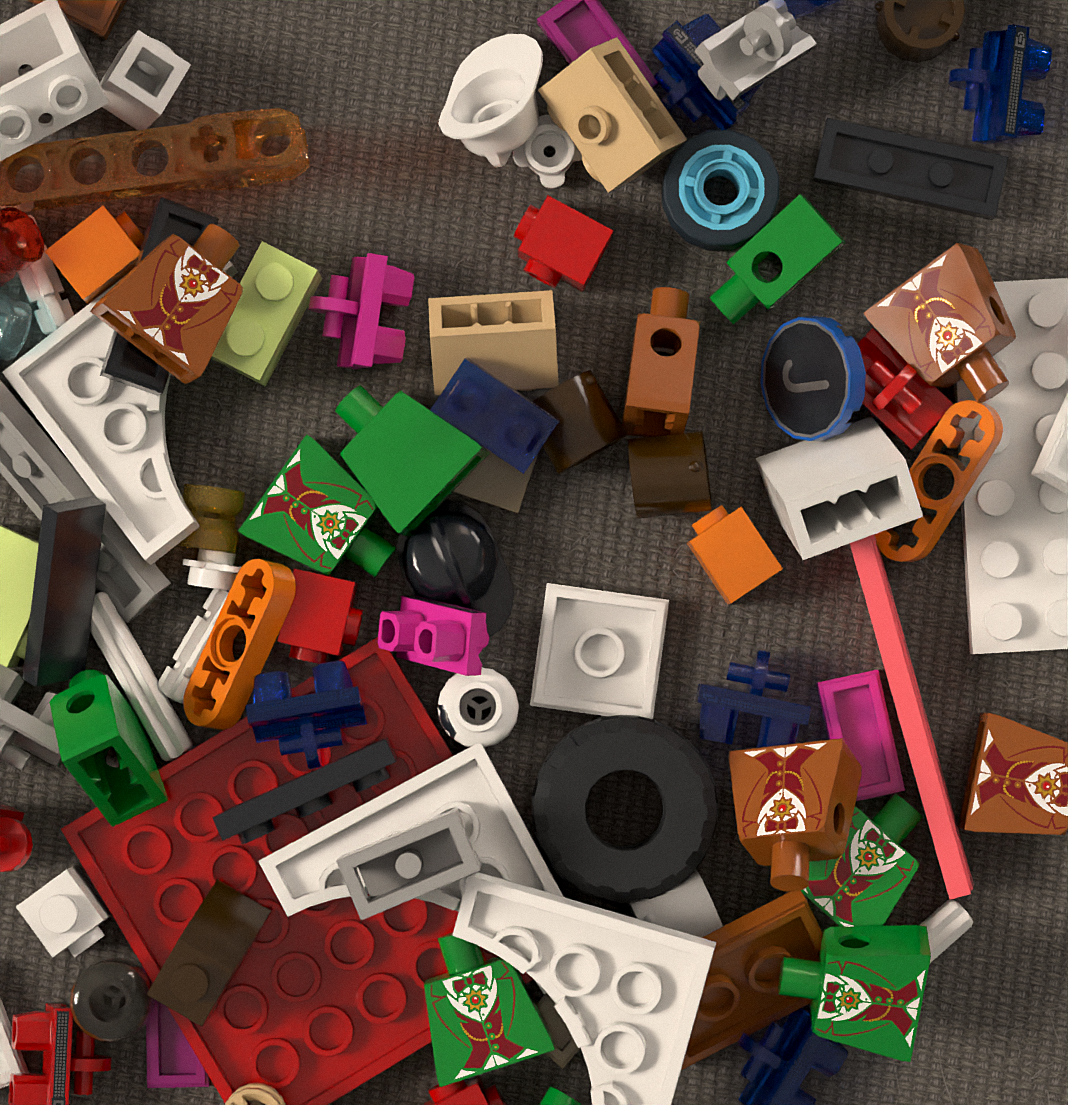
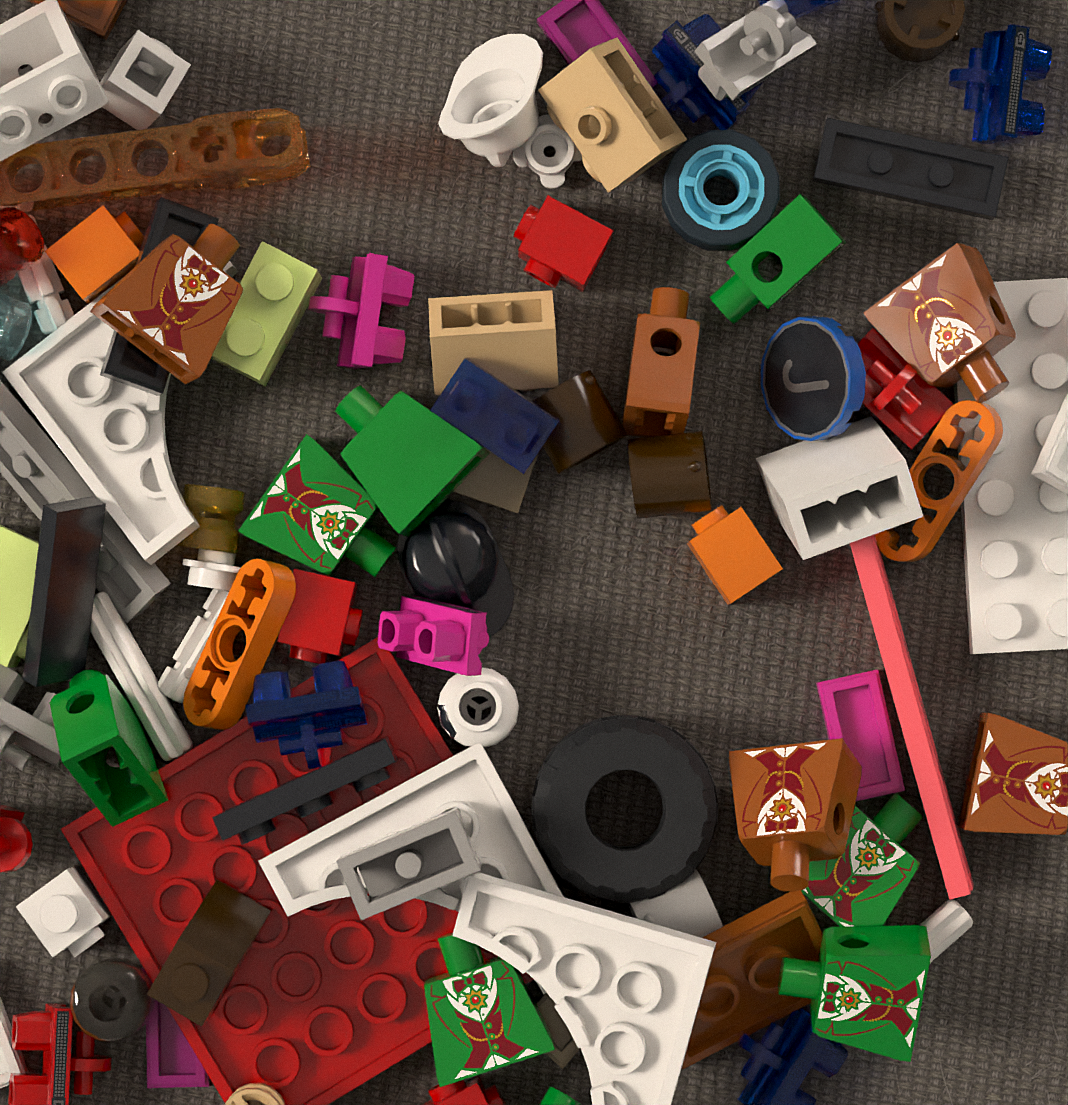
white tile [530,583,669,719] -> none
clear blue hips [694,649,811,748] -> none

